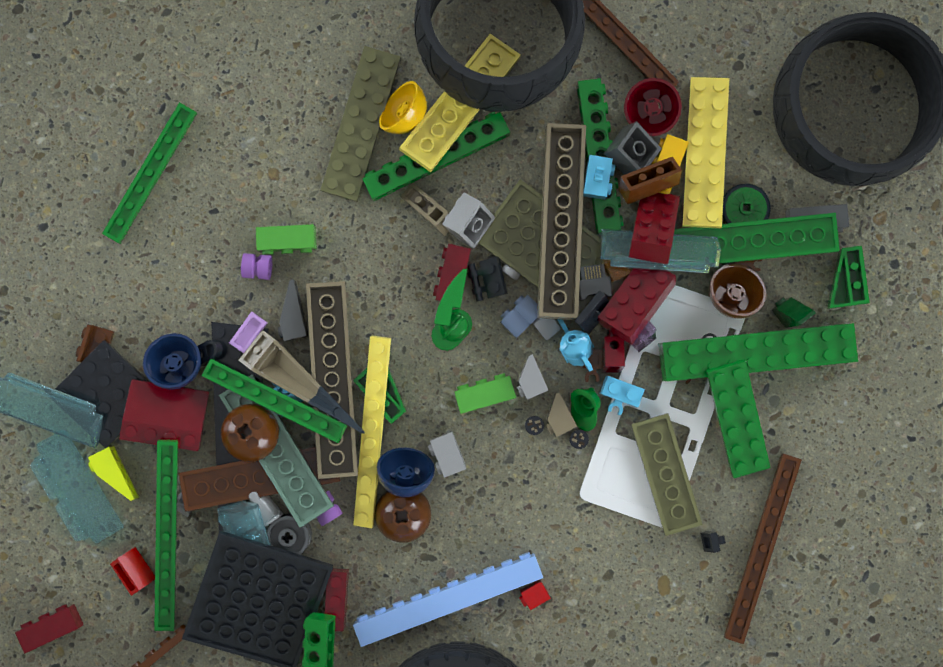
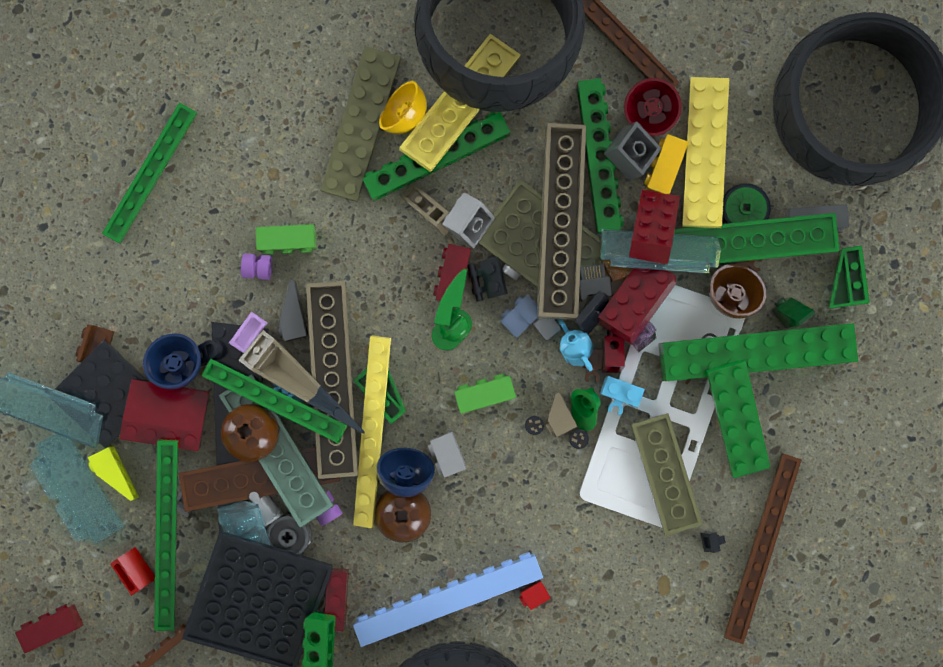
light grey slope [516,354,548,400] -> none
medium azure brick [583,155,615,200] -> none
reddish brown brick [618,156,682,205] -> none

